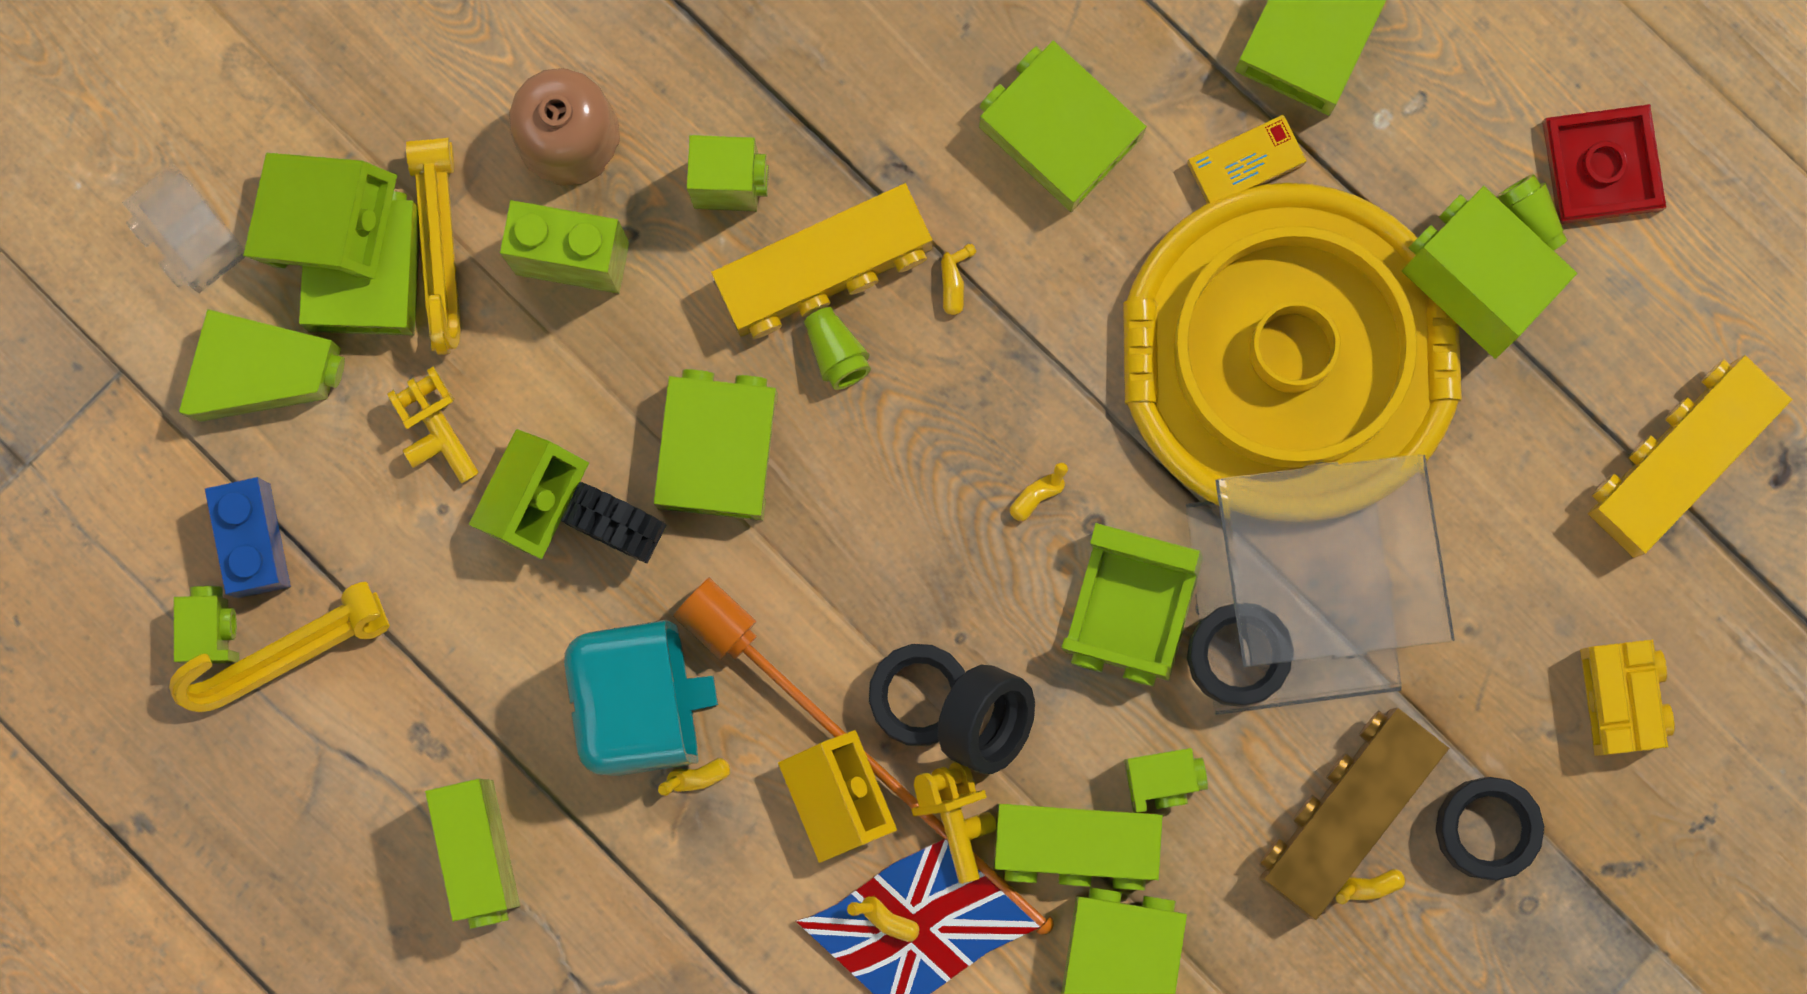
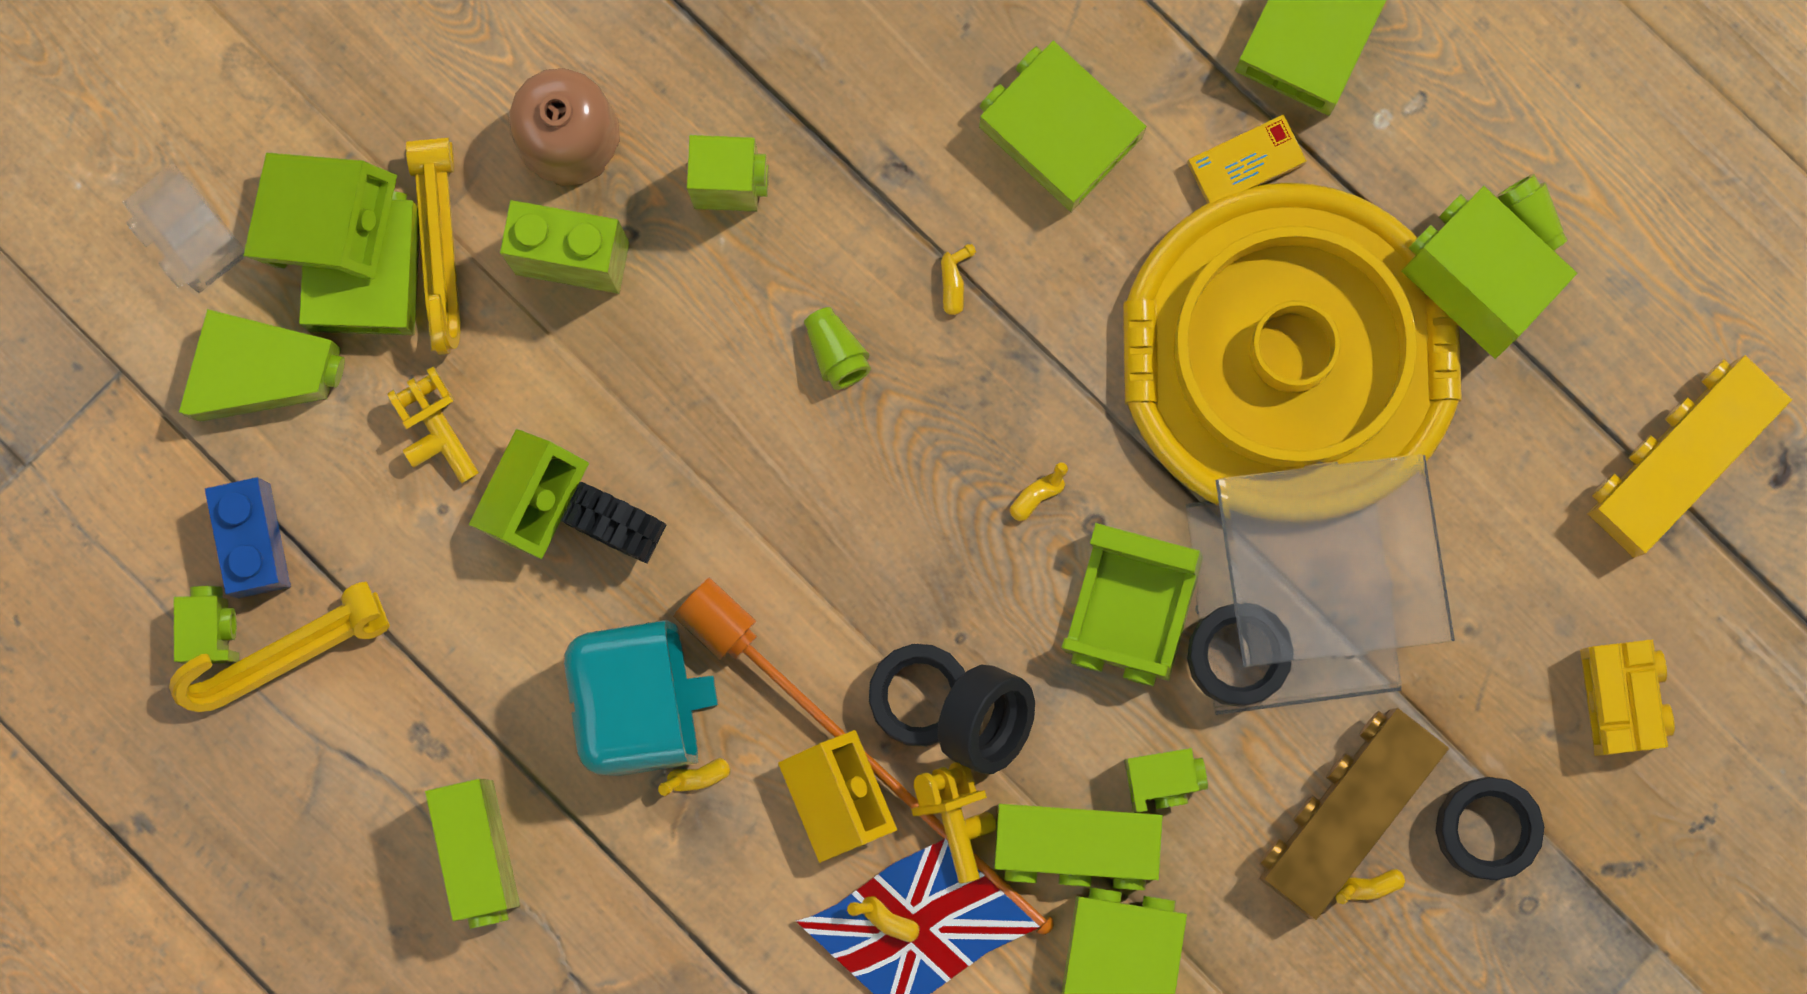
lime panel [654,369,778,521] -> none
yellow brick [711,183,933,339] -> none
red tile [1542,104,1667,224] -> none

